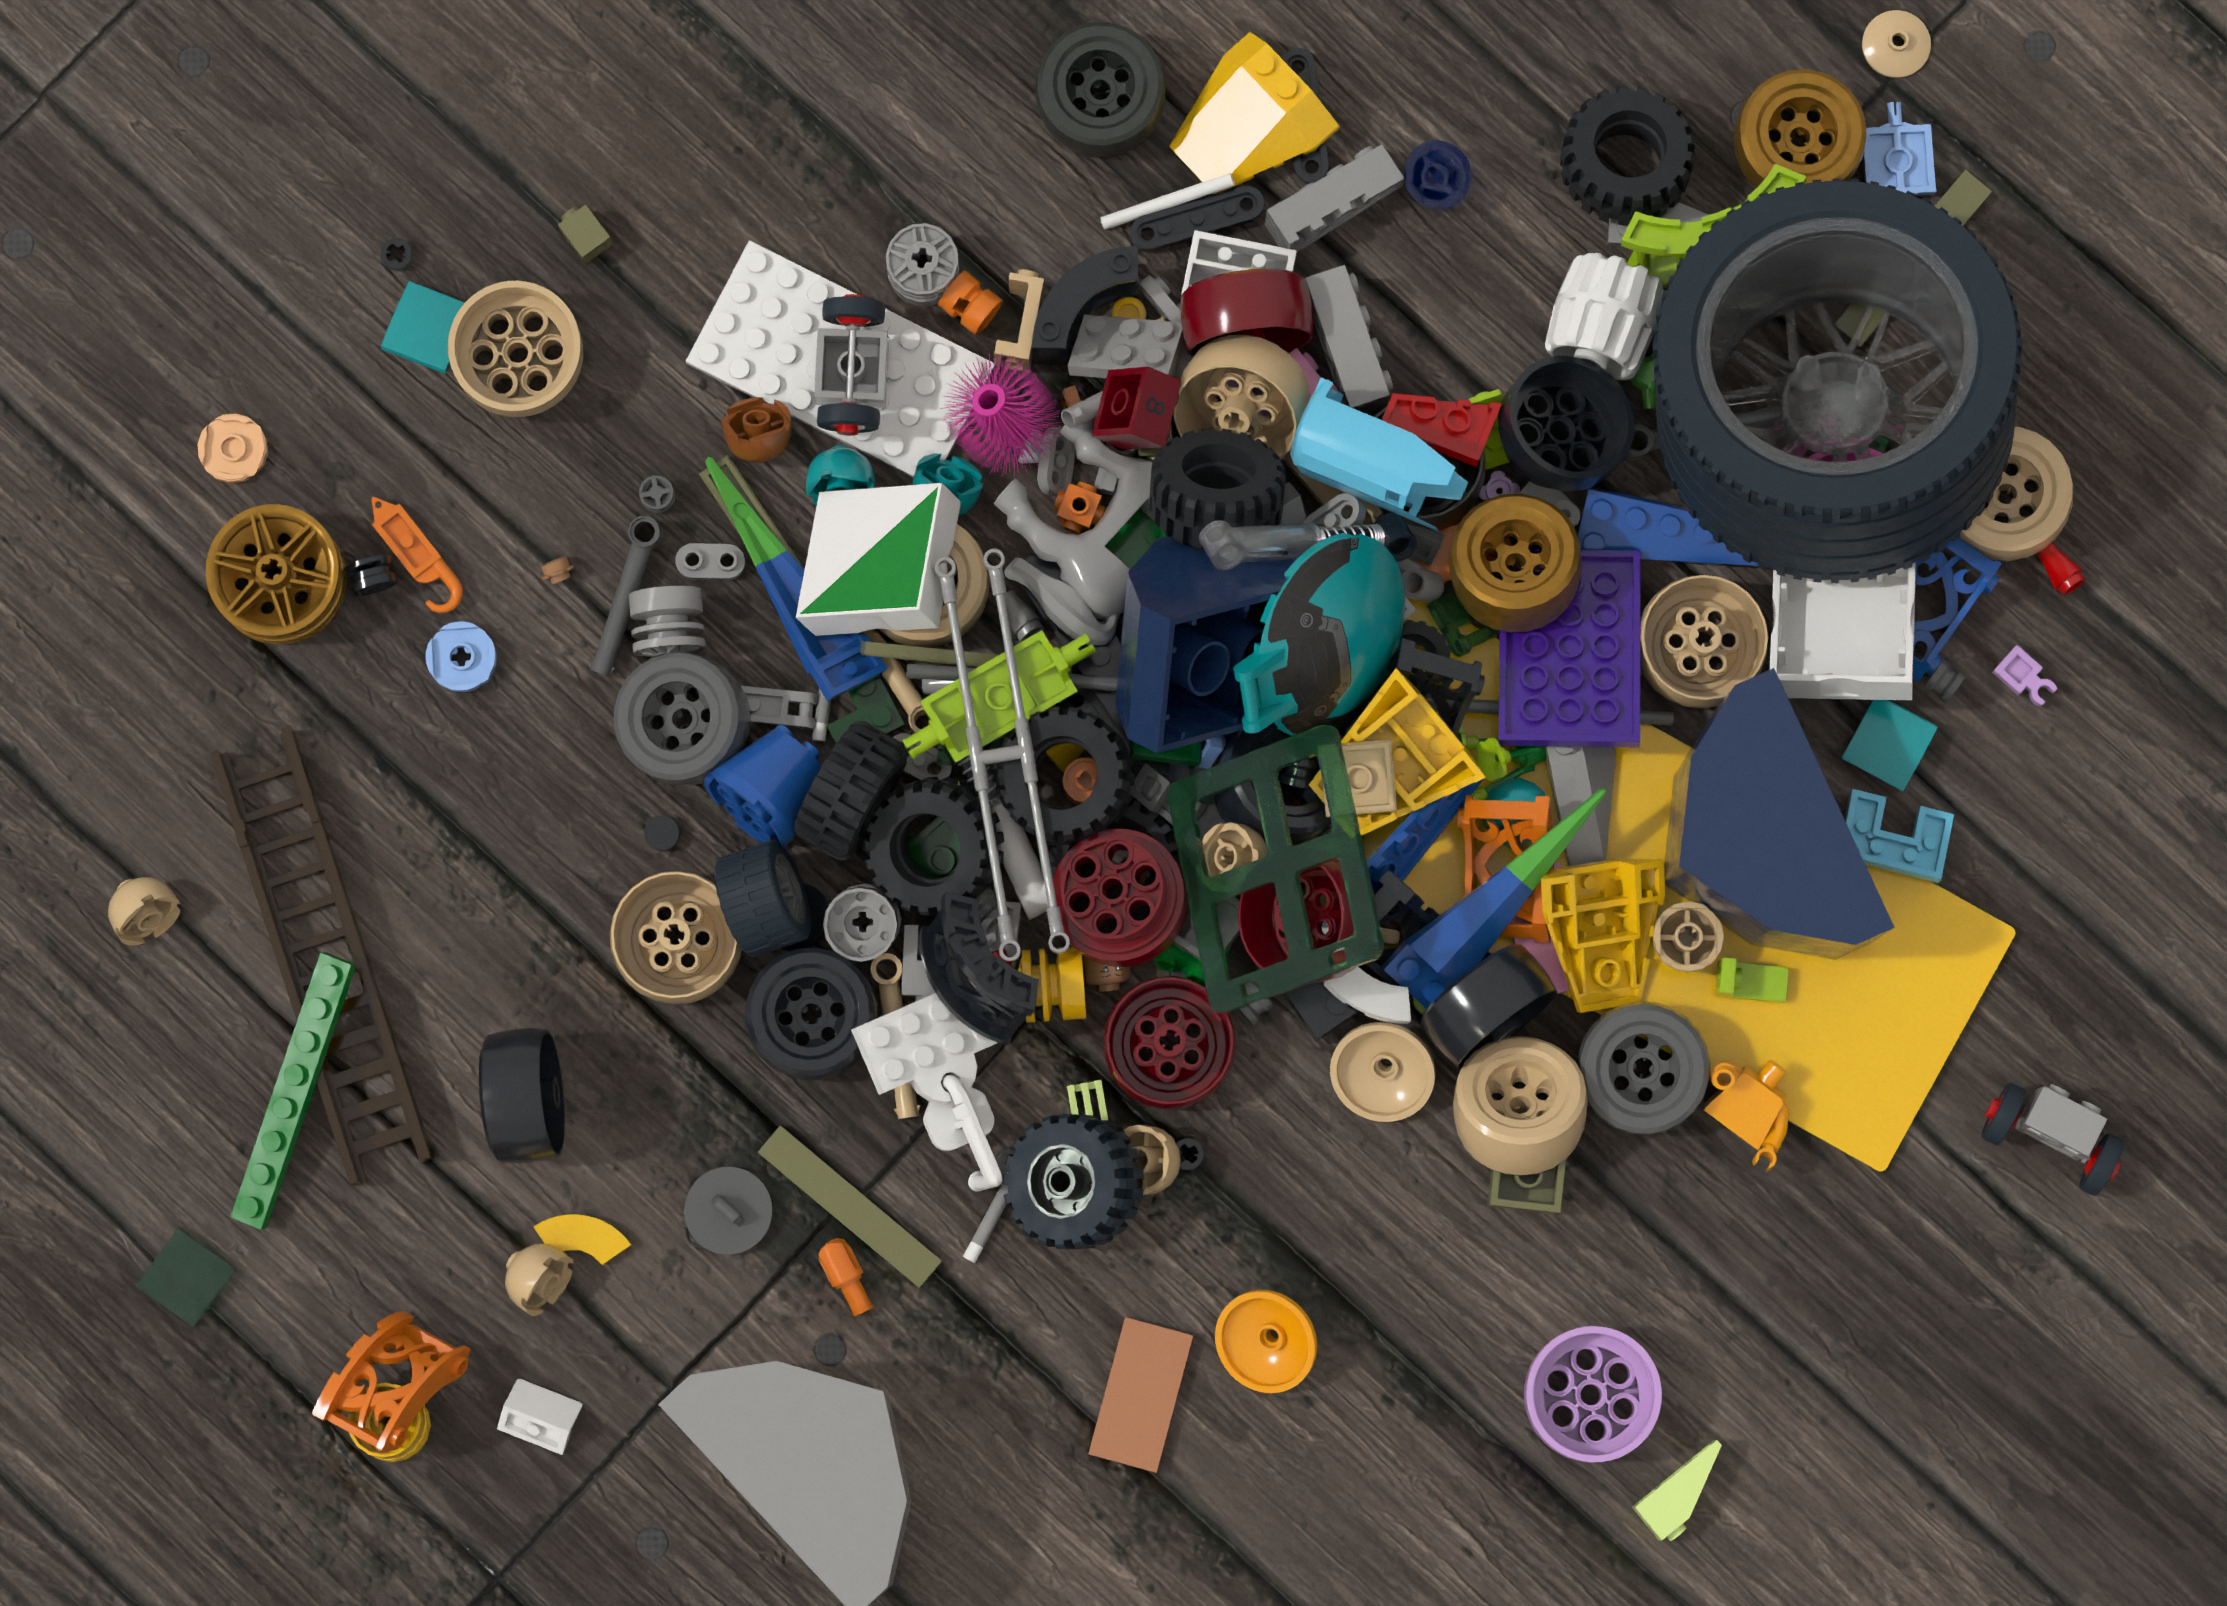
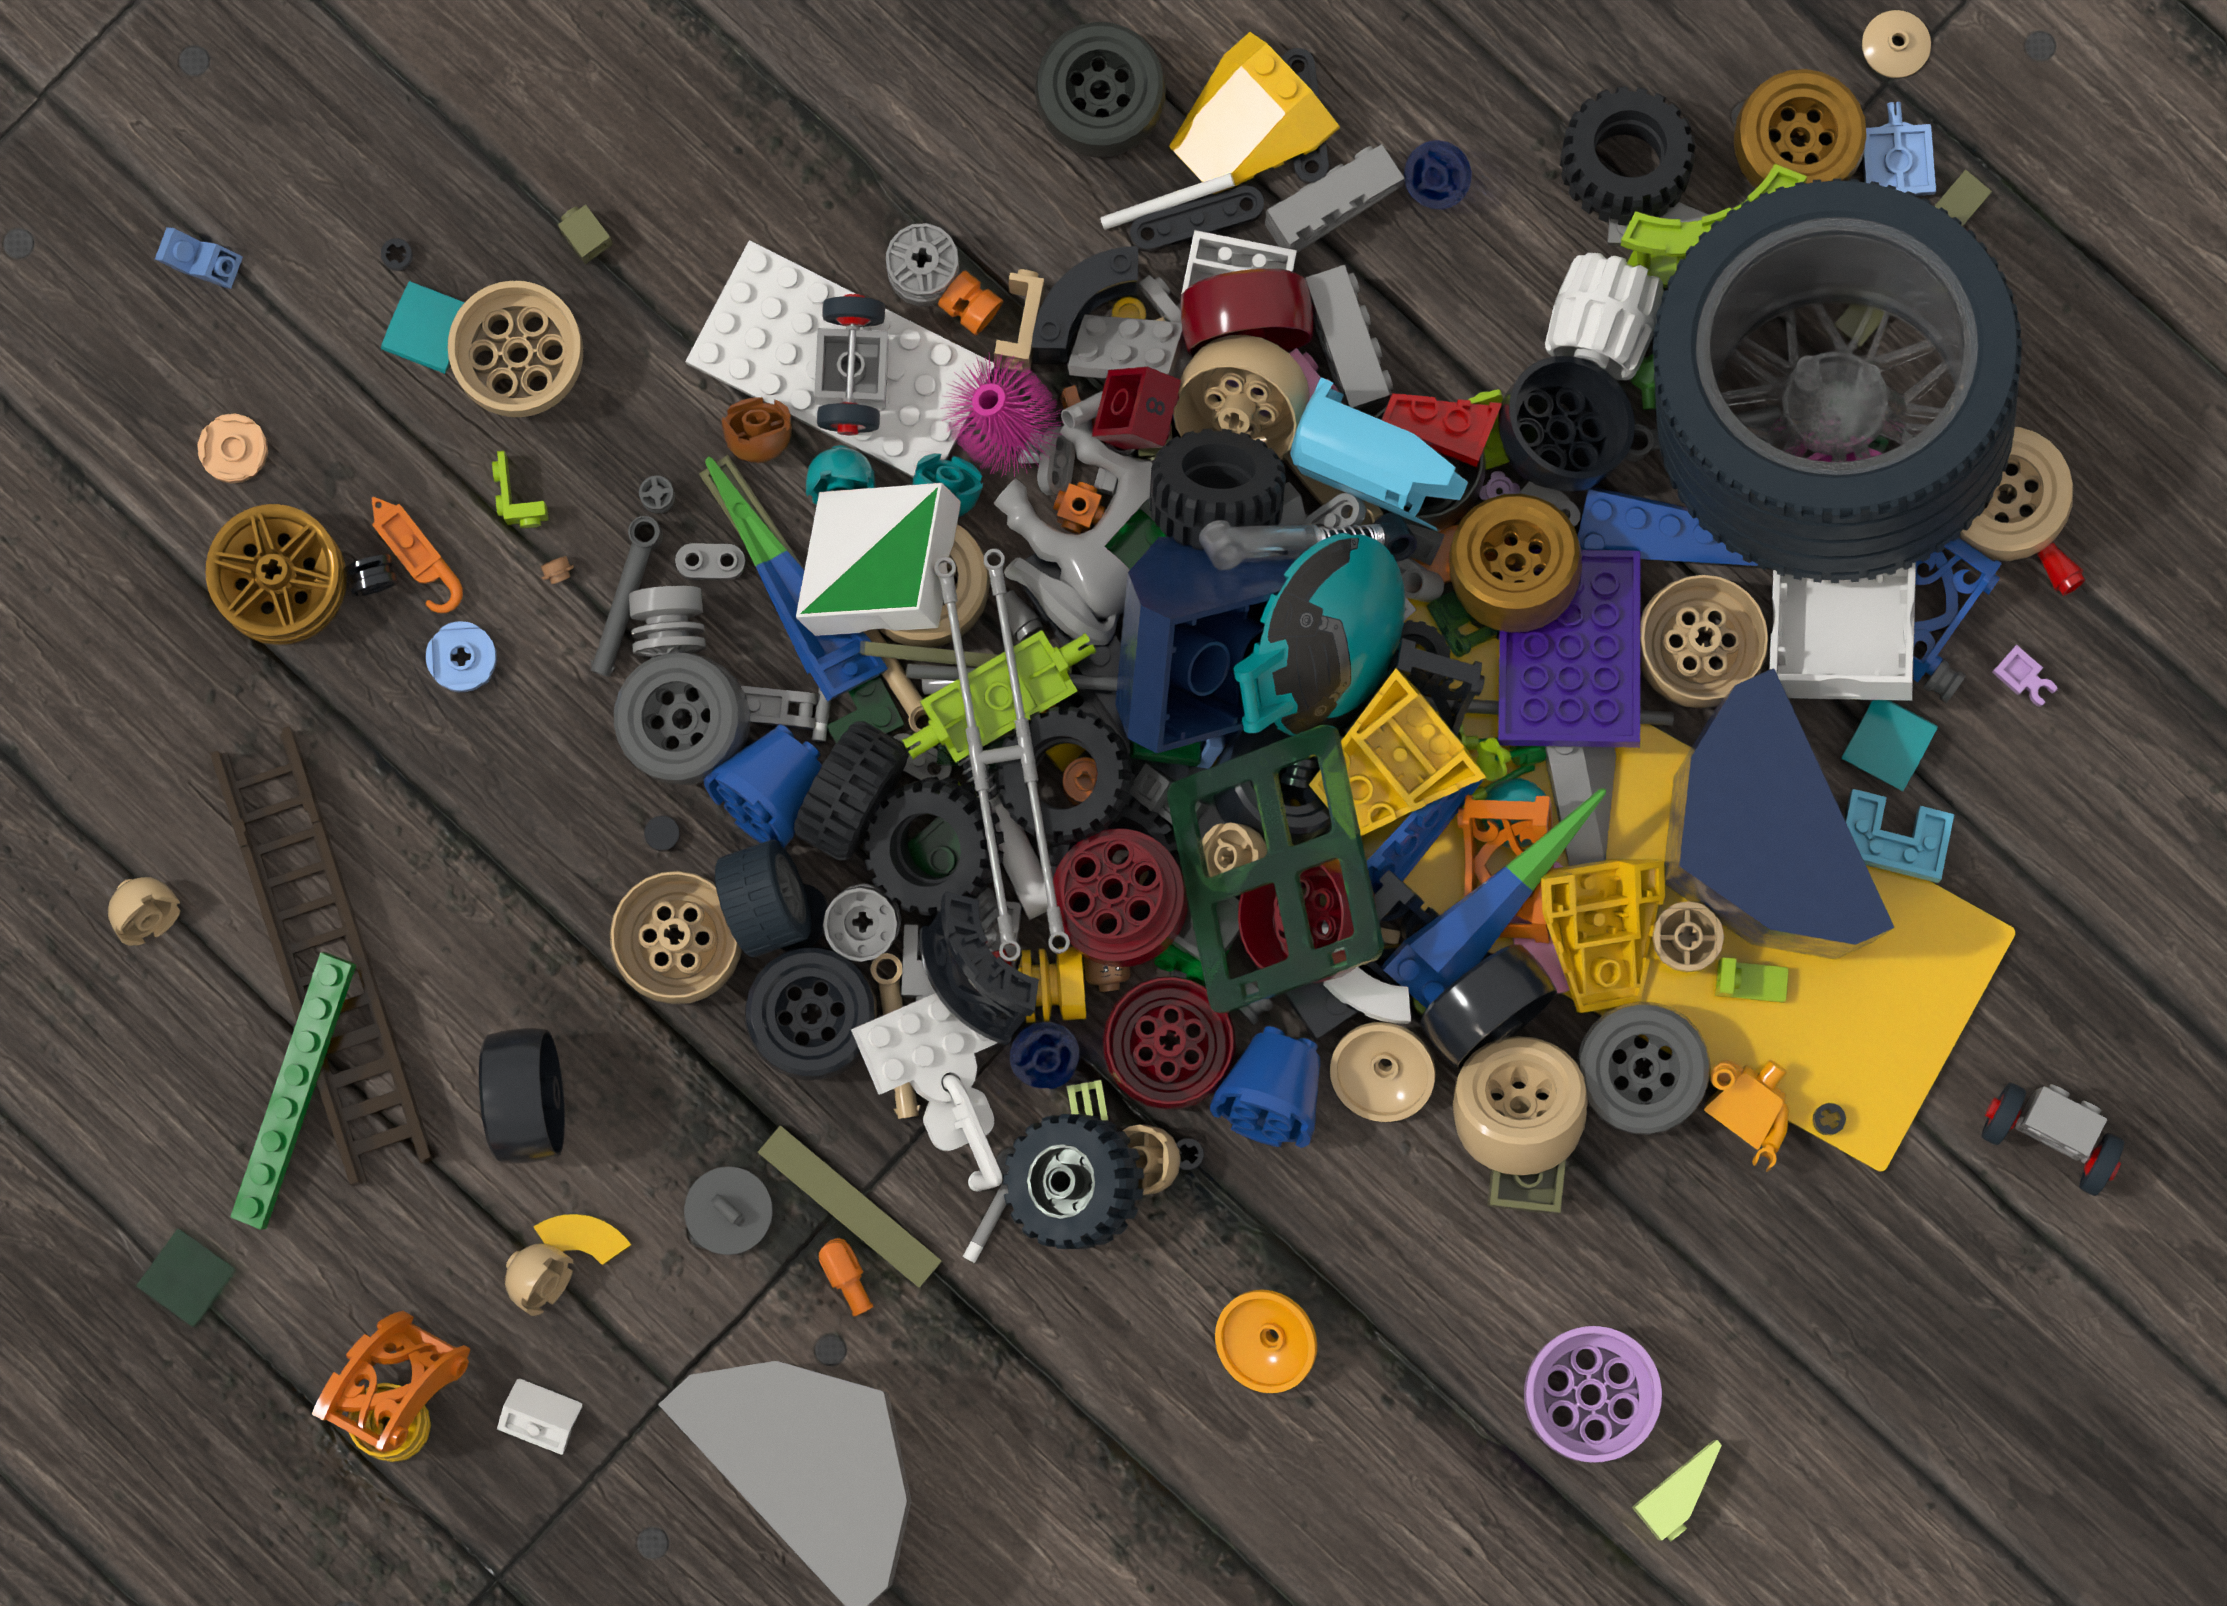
nougat tile [1088,1317,1193,1473] -> none
tan tile [1319,739,1397,817] -> none
none -> medium blue slope [155,227,243,289]
none -> lime bracket [492,451,549,528]
none -> clear blue cone [1010,1022,1079,1089]
none -> blue cone [1210,1026,1321,1148]
none -> black bush [1812,1103,1846,1136]

